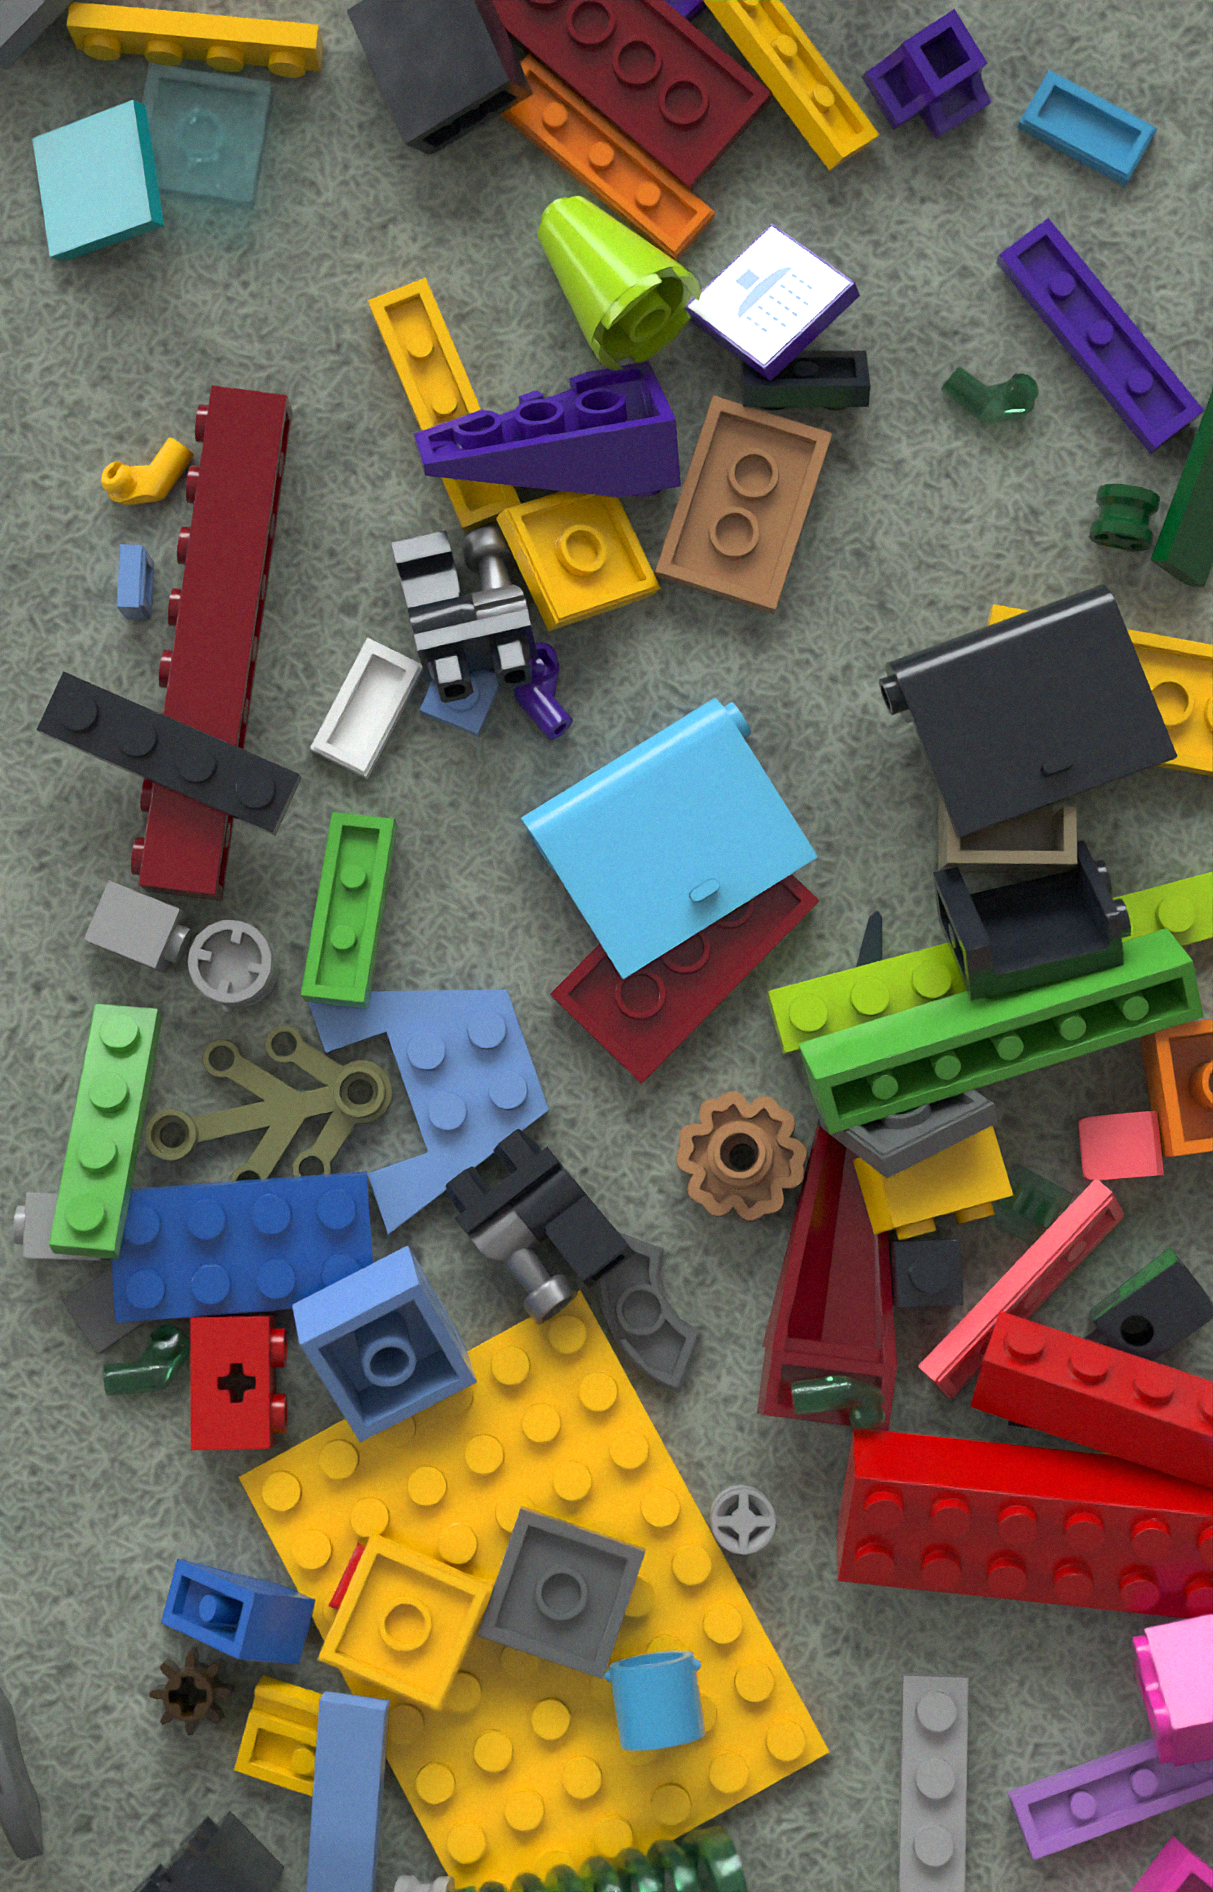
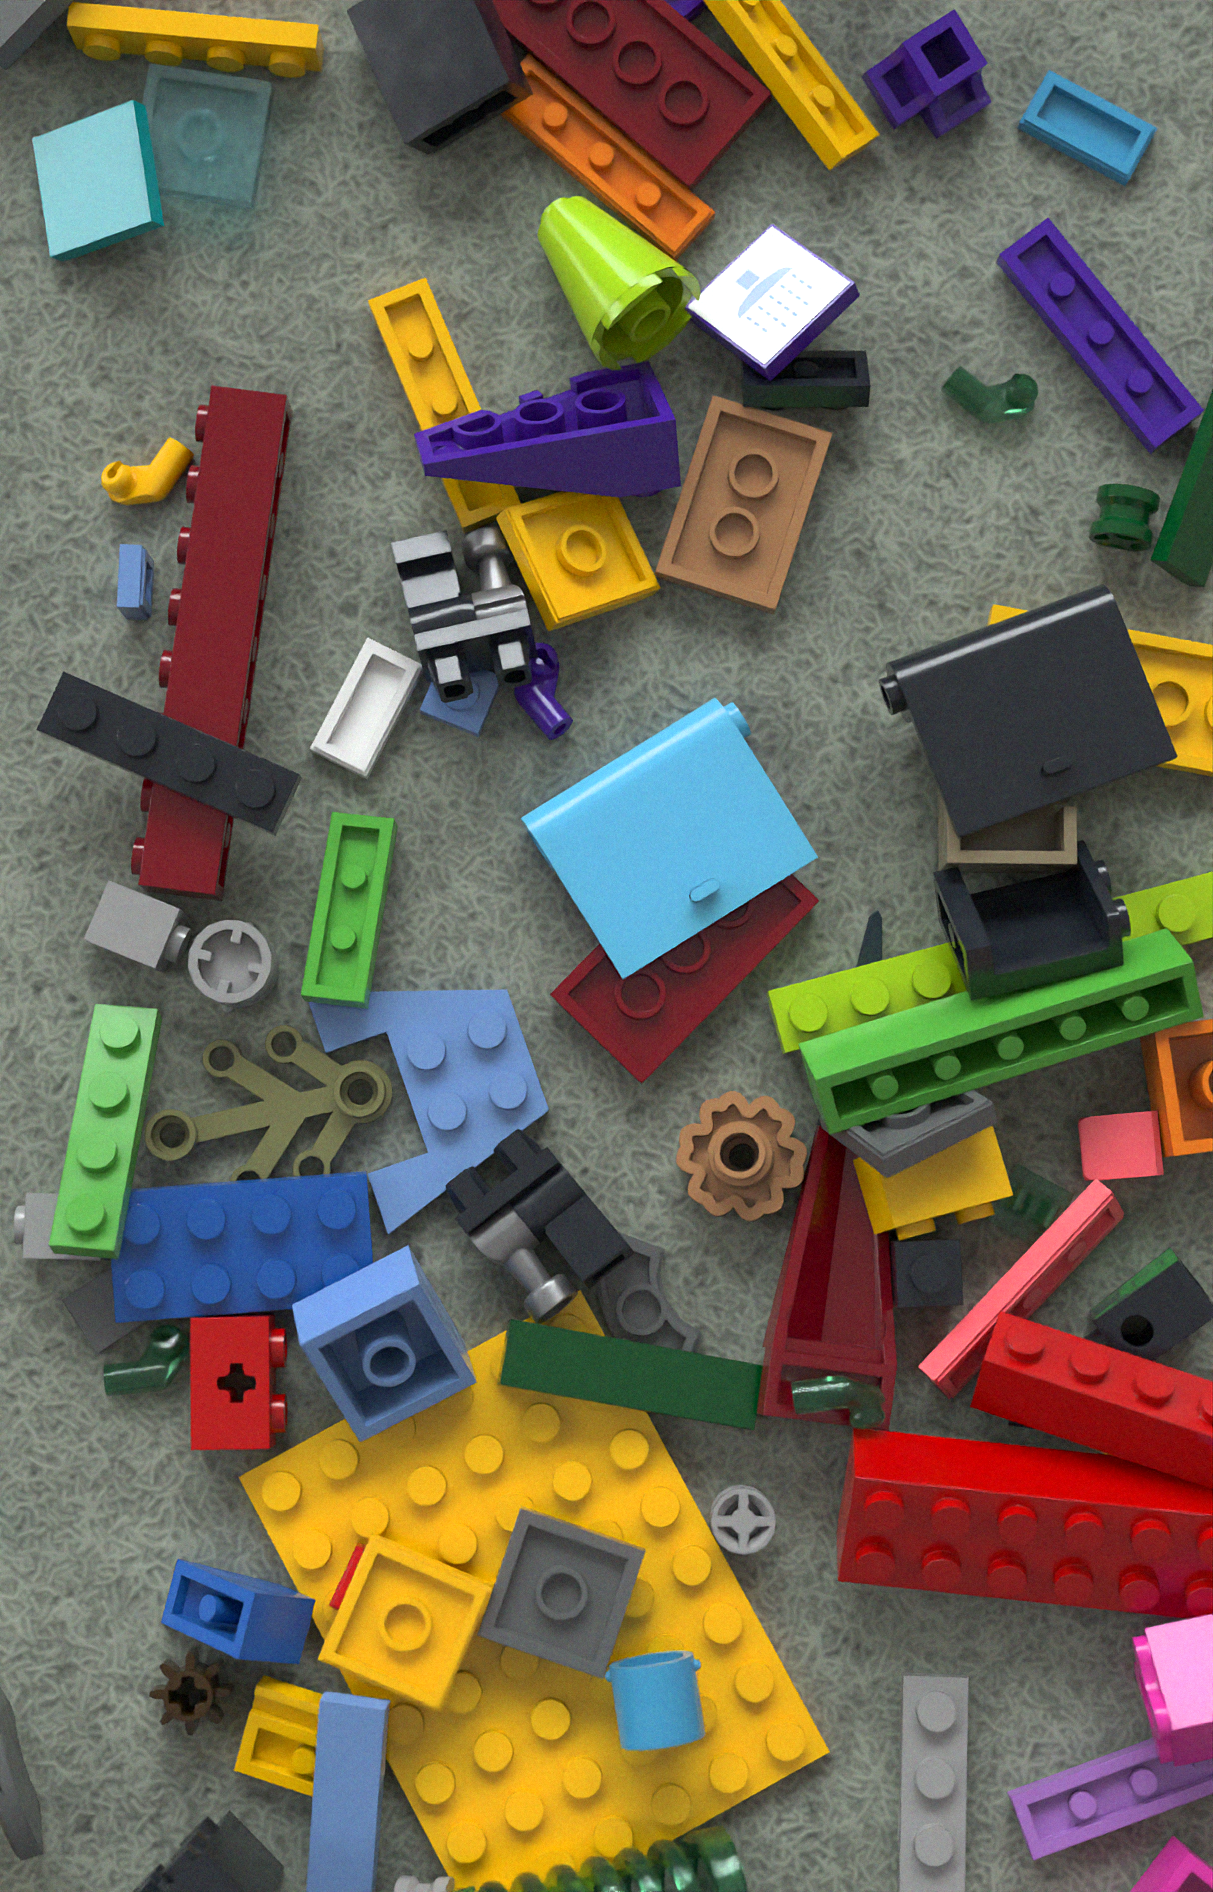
none -> dark green tile [497,1319,763,1431]

